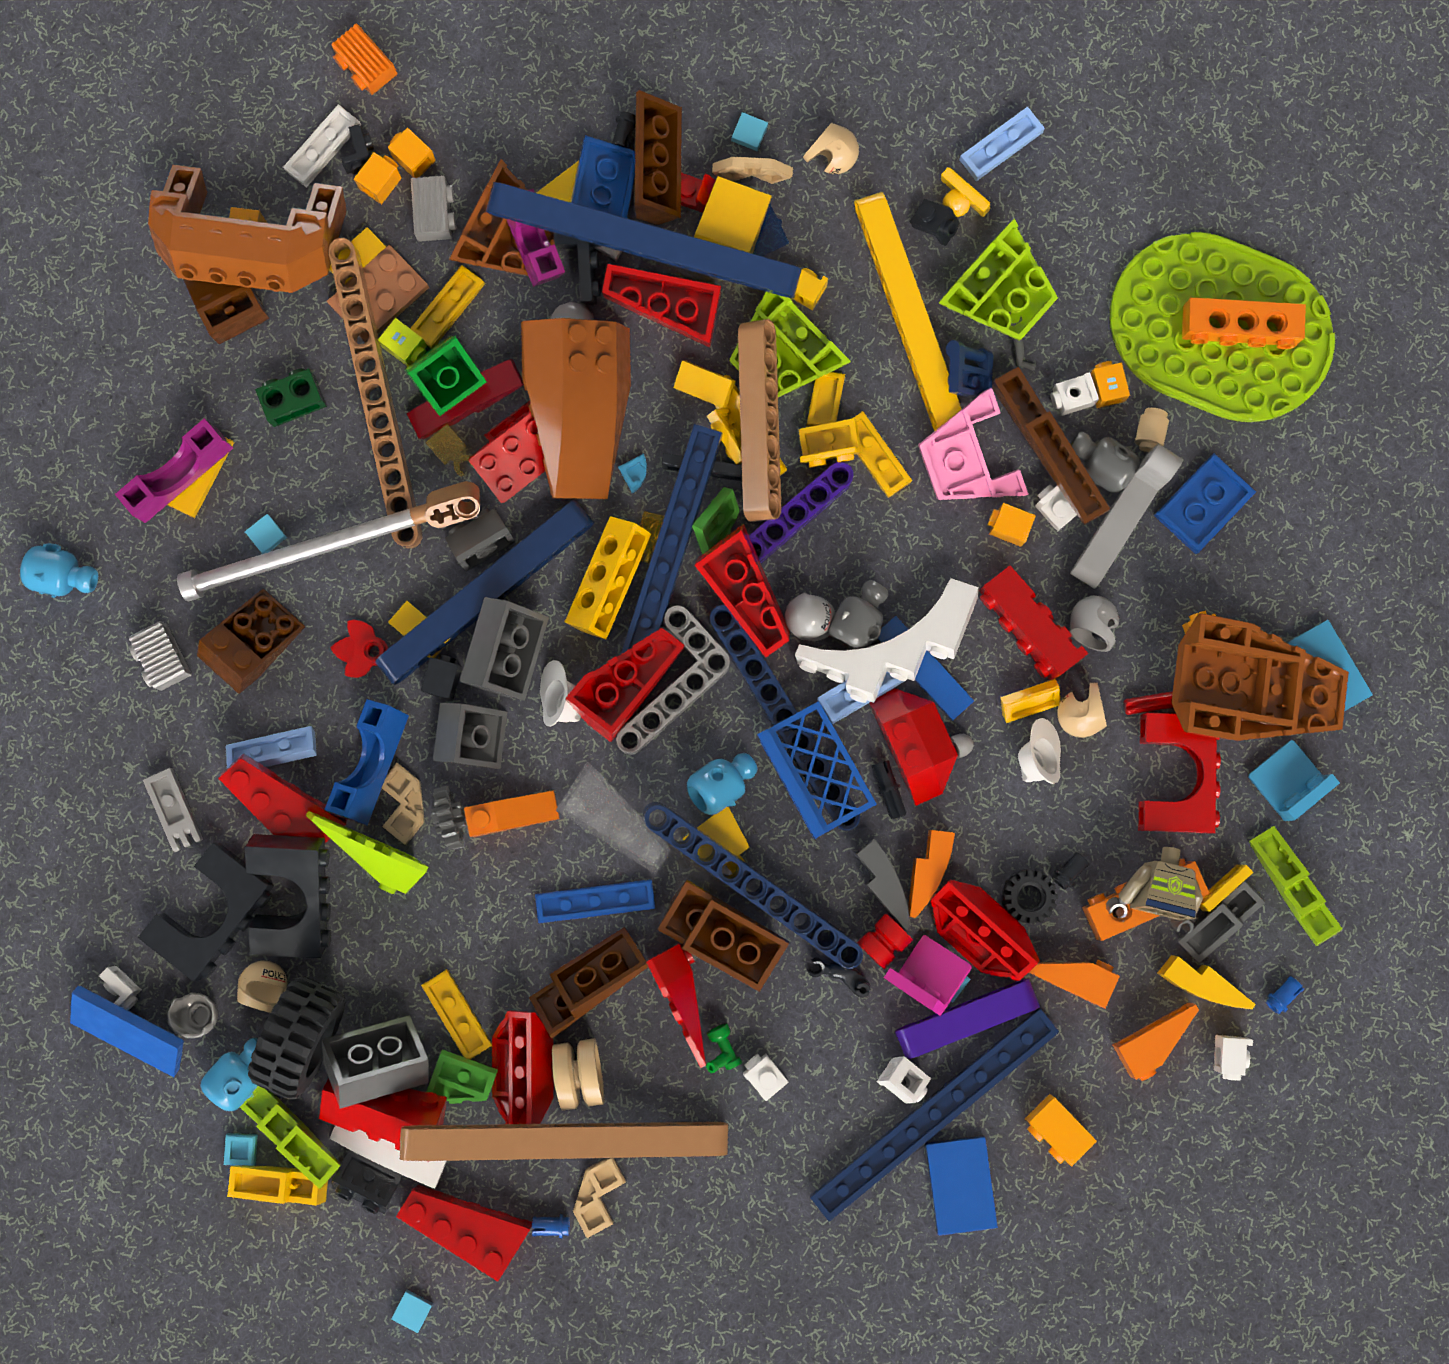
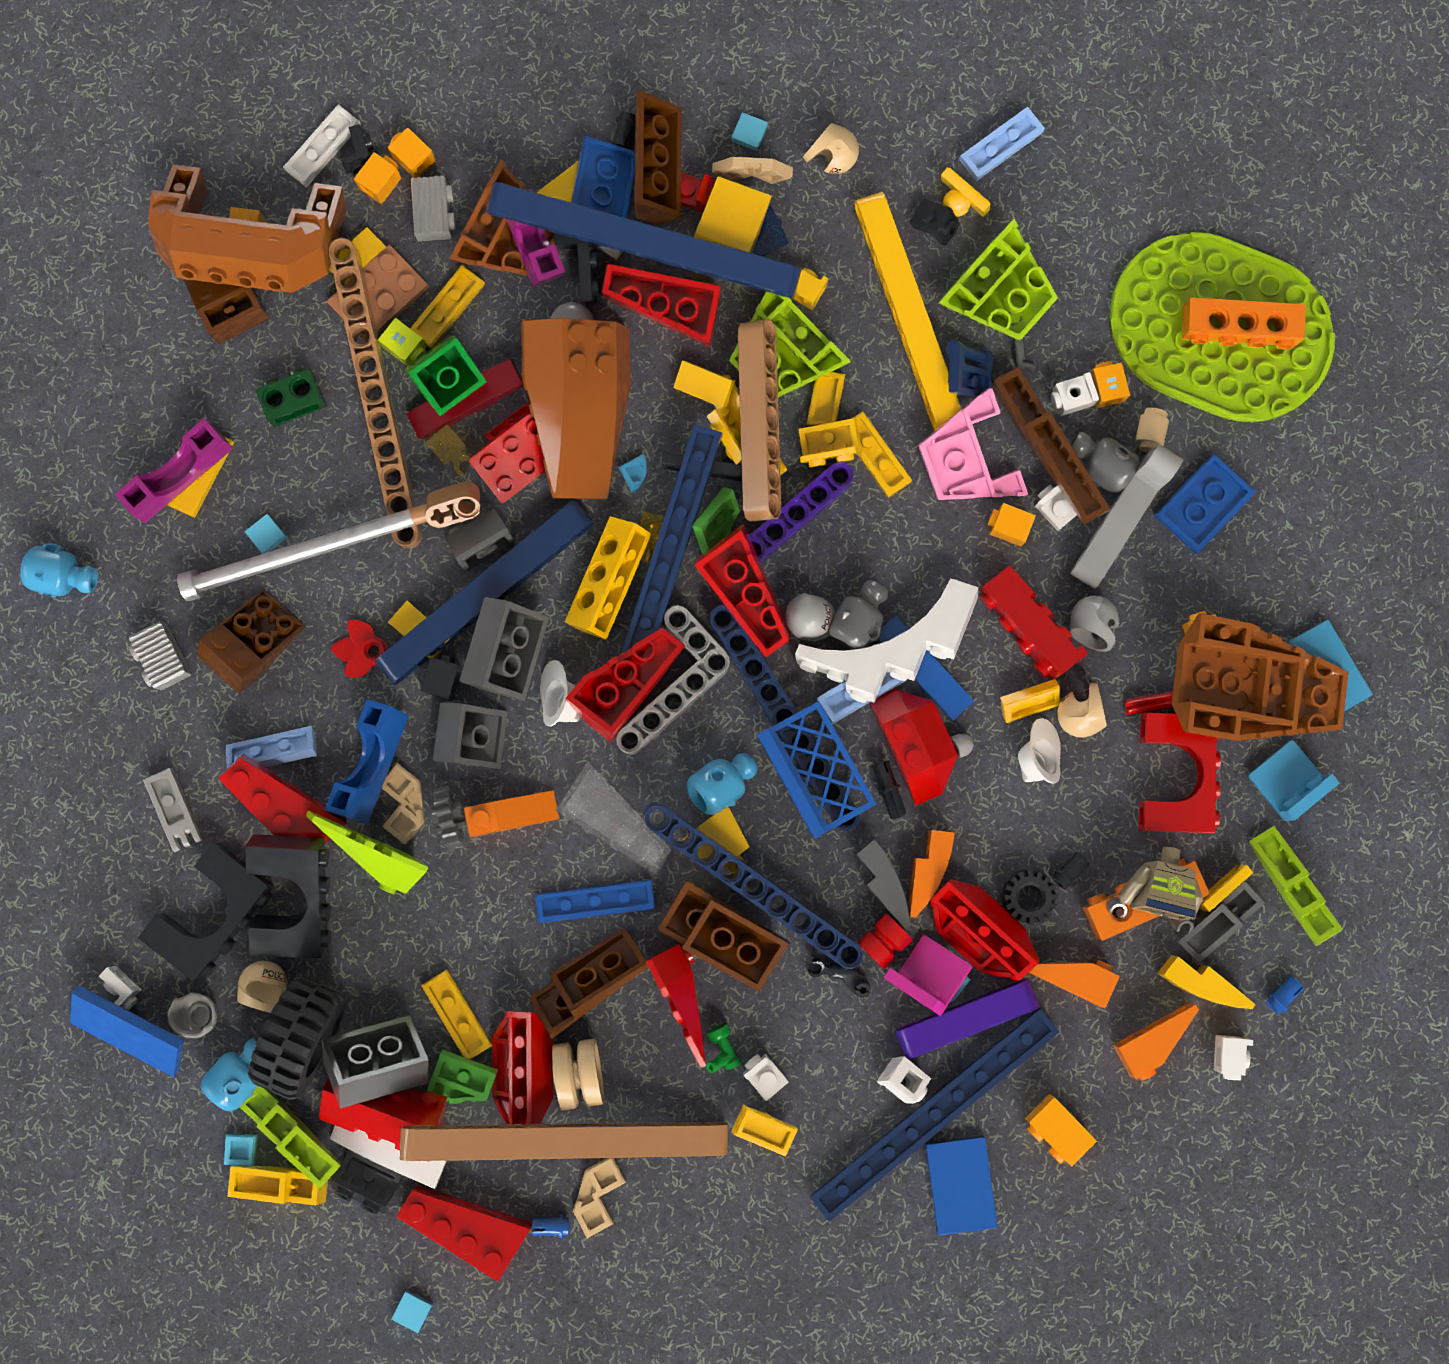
orange brick [332,24,397,95] -> none
none -> yellow tile [731,1104,798,1157]

